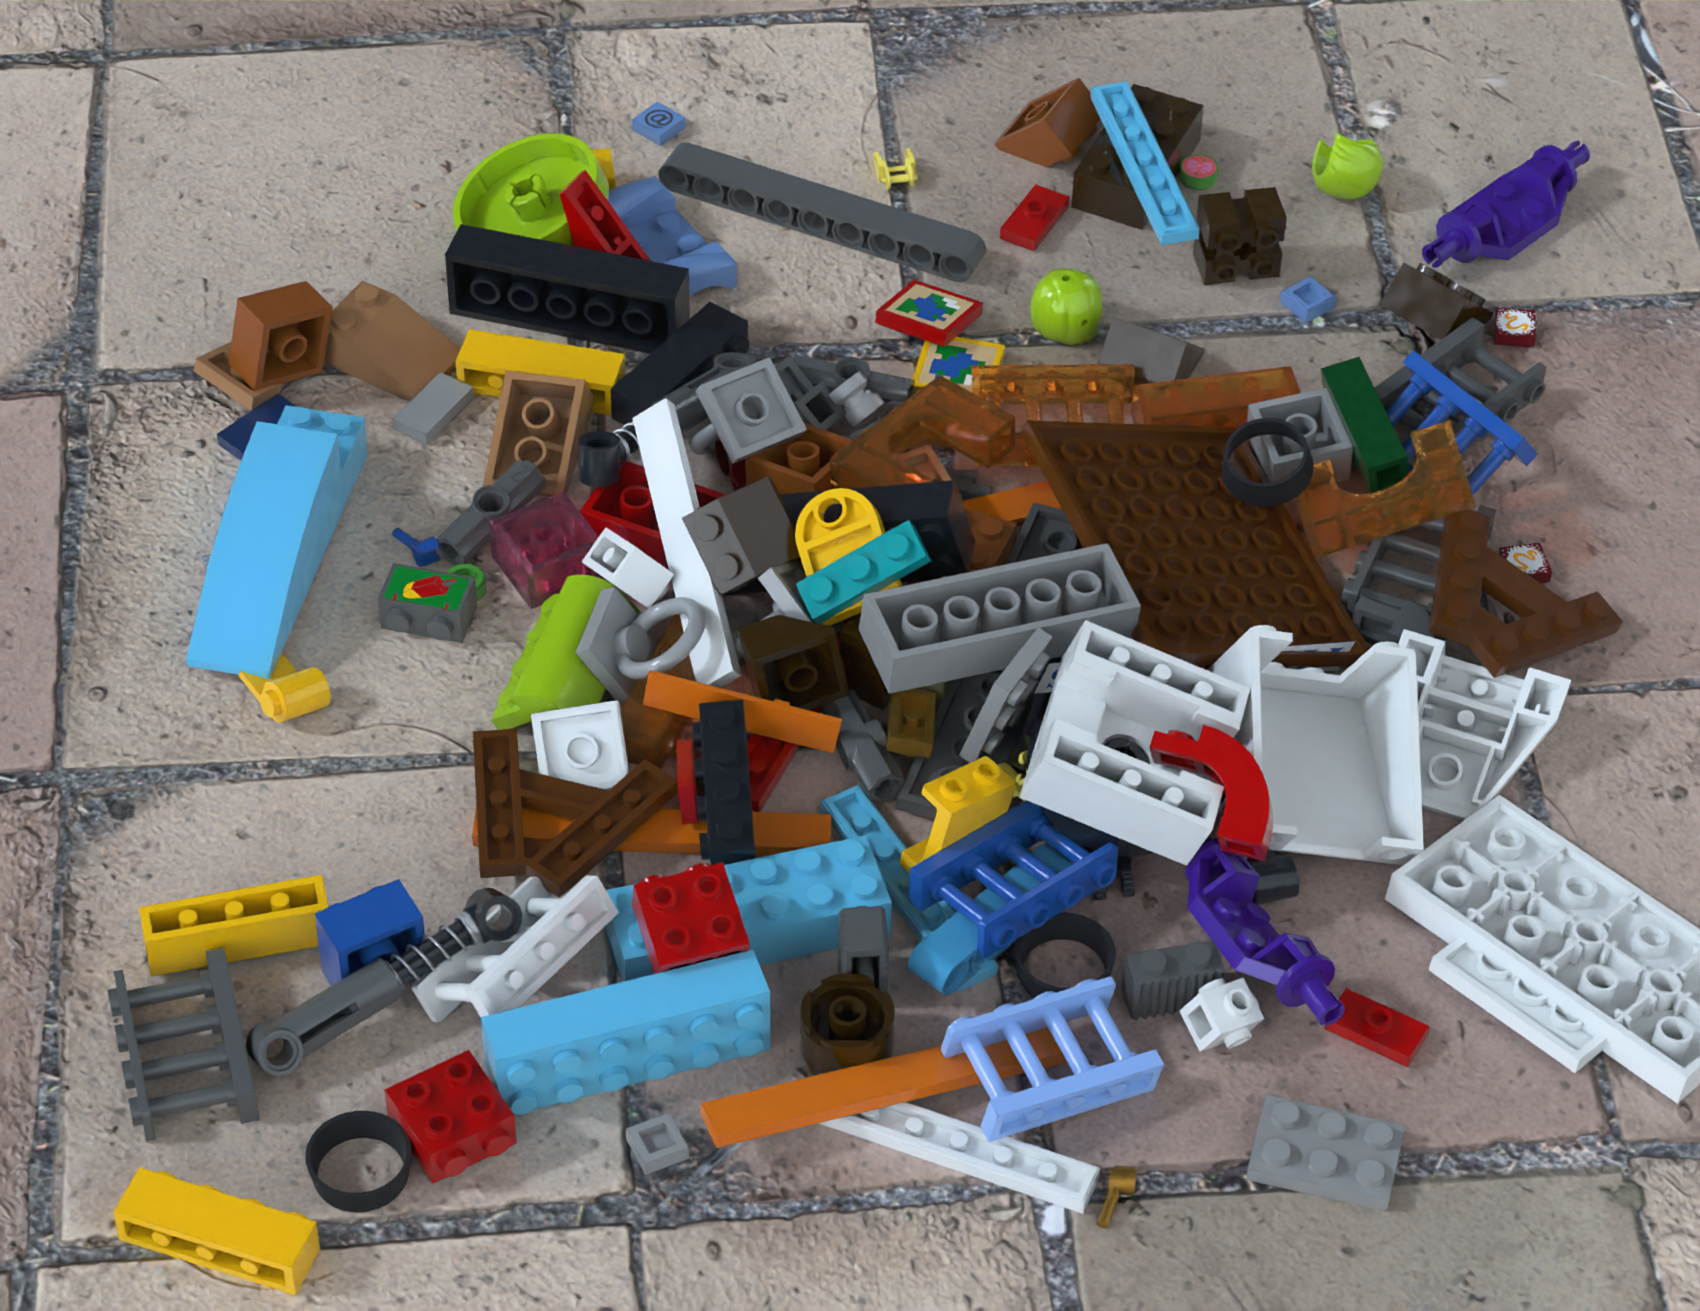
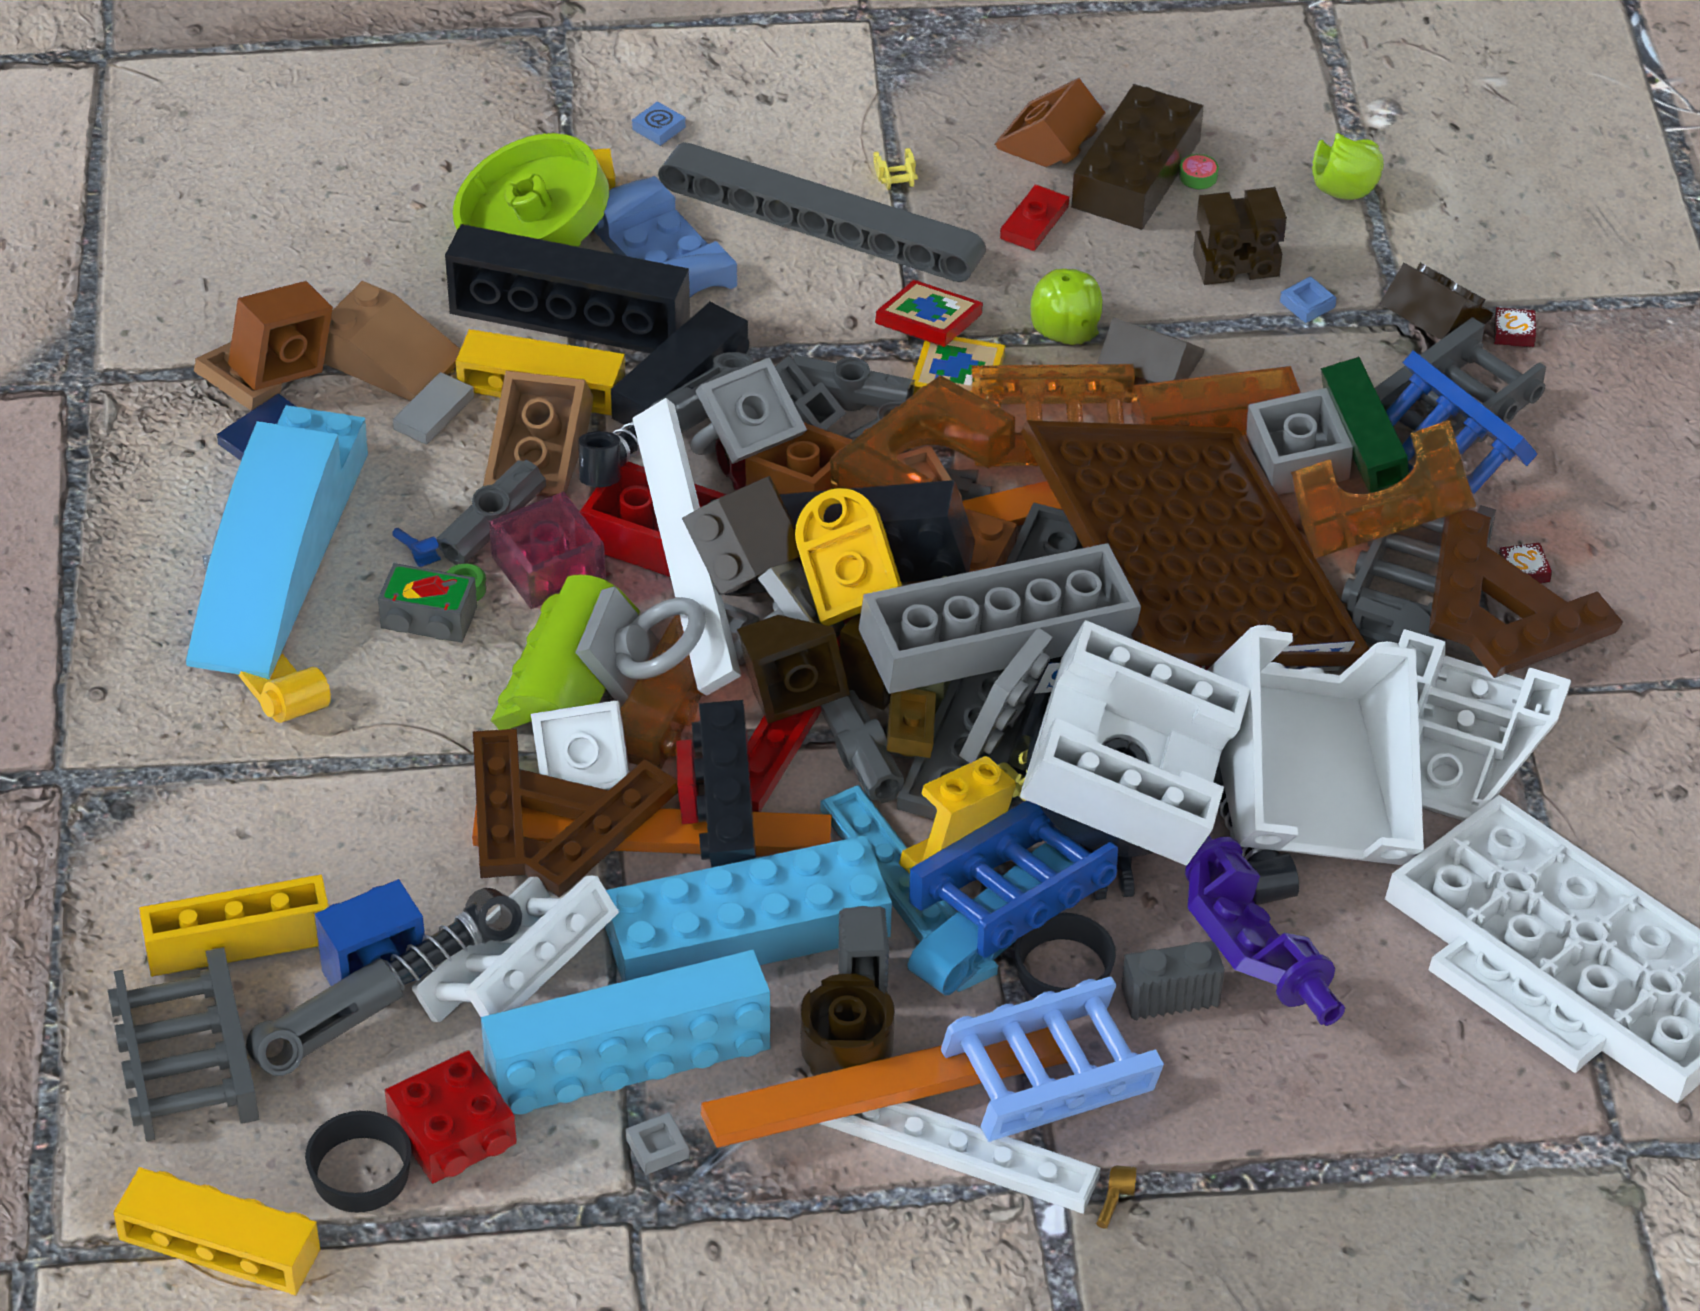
red slope [559,170,651,261] -> none
white brick [582,527,674,609] -> none
red brick [632,862,750,974] -> none
orange piece [643,670,842,754] -> none
teal plate [796,520,931,624] -> none
light grey wheel [828,371,885,427] -> none
medium azure tile [1090,81,1200,245] -> none
red arch [1149,725,1273,861] -> none
white brick [1179,978,1264,1052] -> none
black tyre [1222,418,1314,506] -> none
light grey plate [1246,1095,1406,1212] -> none
red plate [1324,988,1430,1067] -> none
dark purple plate [1422,141,1590,268] -> none

